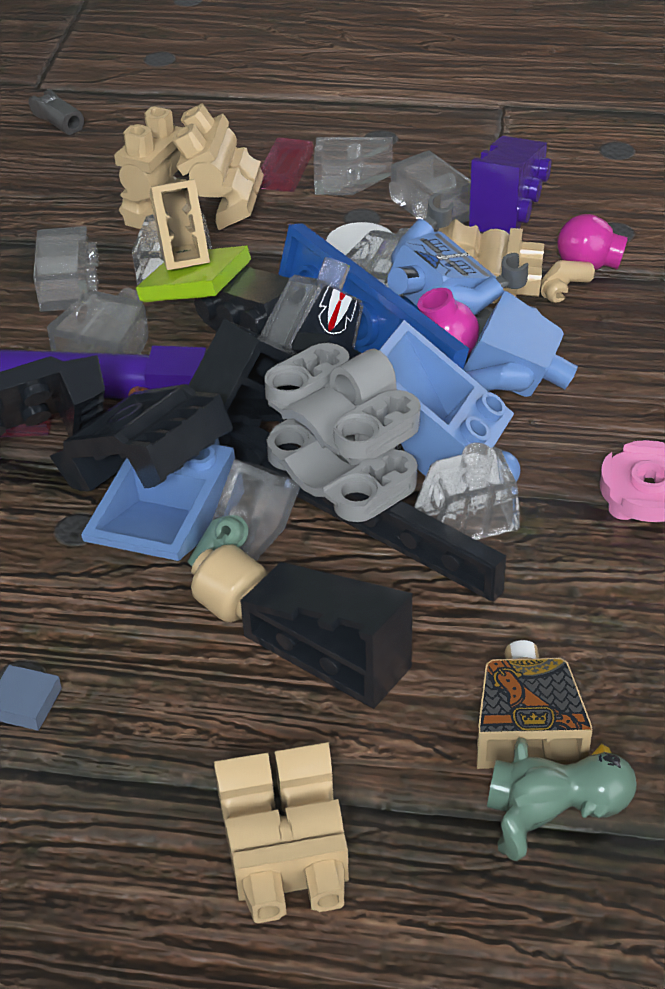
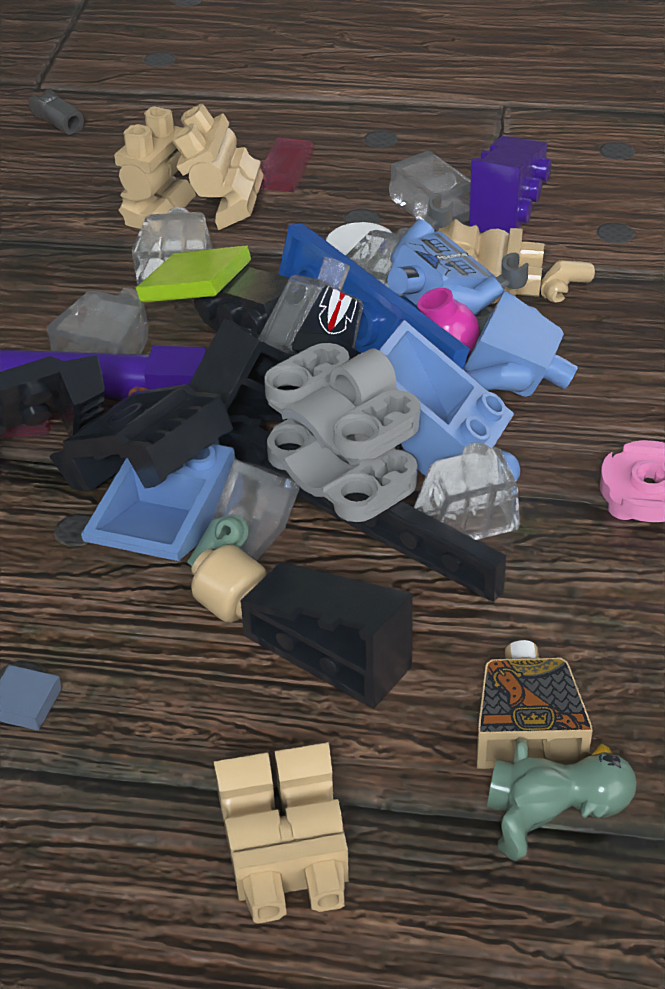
clear brick [33,226,99,312] -> none
tan torso [150,179,210,270] -> none
clear slope [313,137,393,195] -> none
dark pink piece [557,214,628,270] -> none

